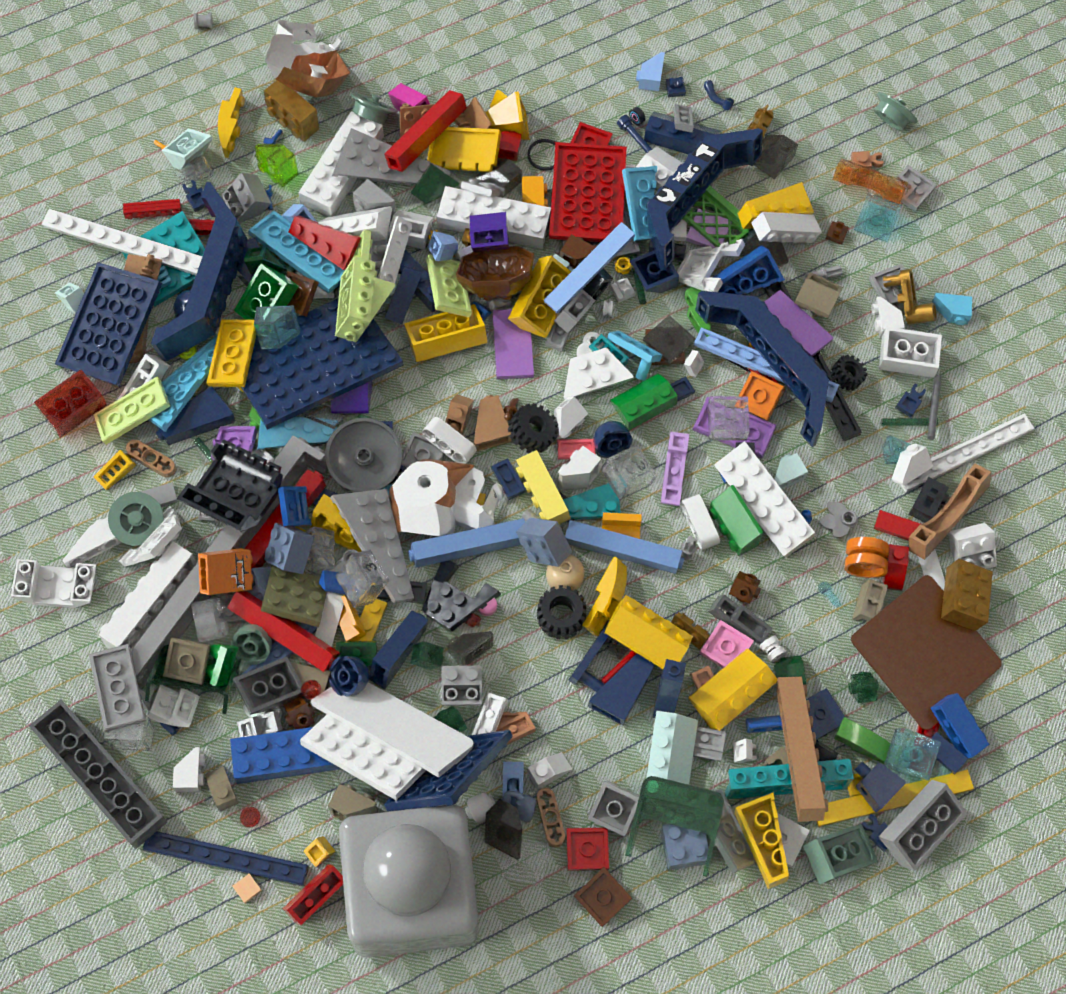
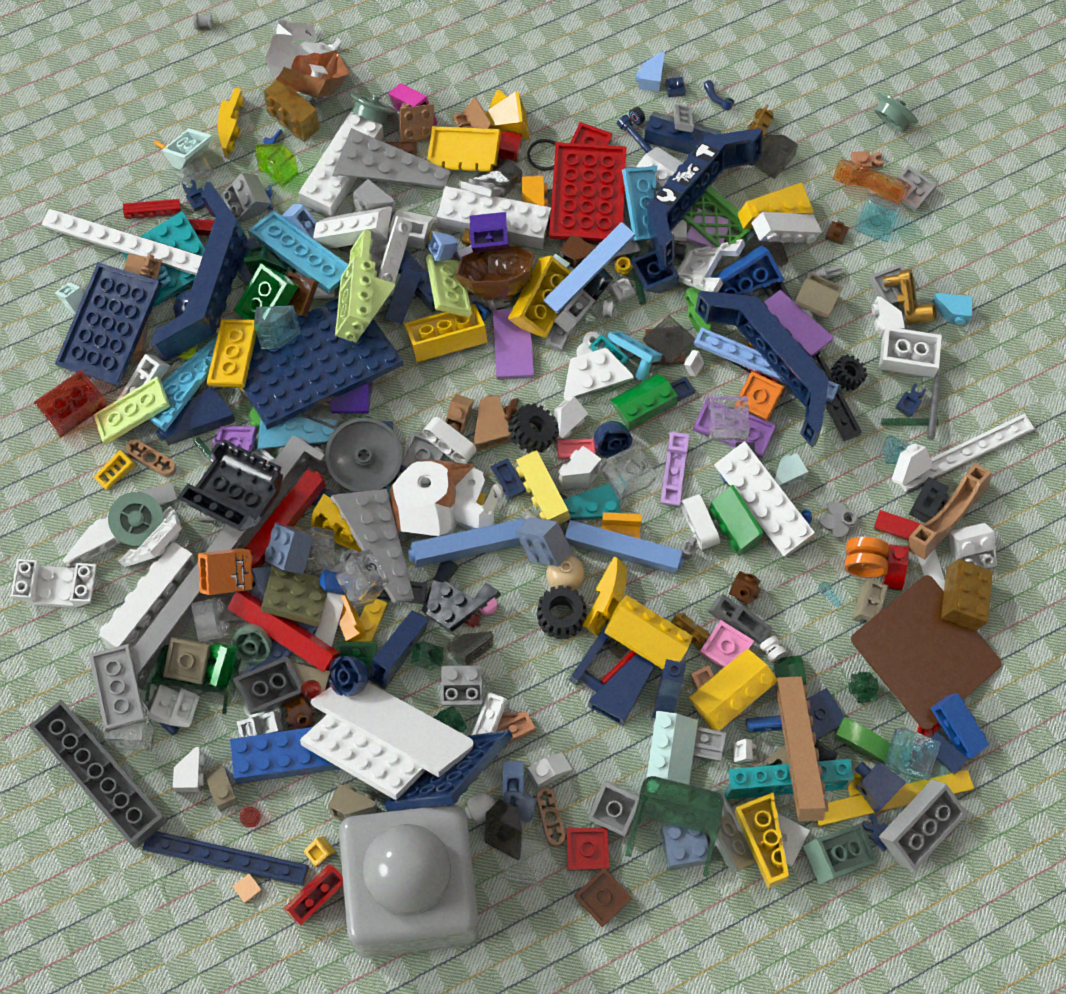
blue plate [278,486,312,527] -> none
wing [288,216,361,270] -> none
red brick [384,90,467,172] -> none
dark green wing [411,163,460,204] -> none

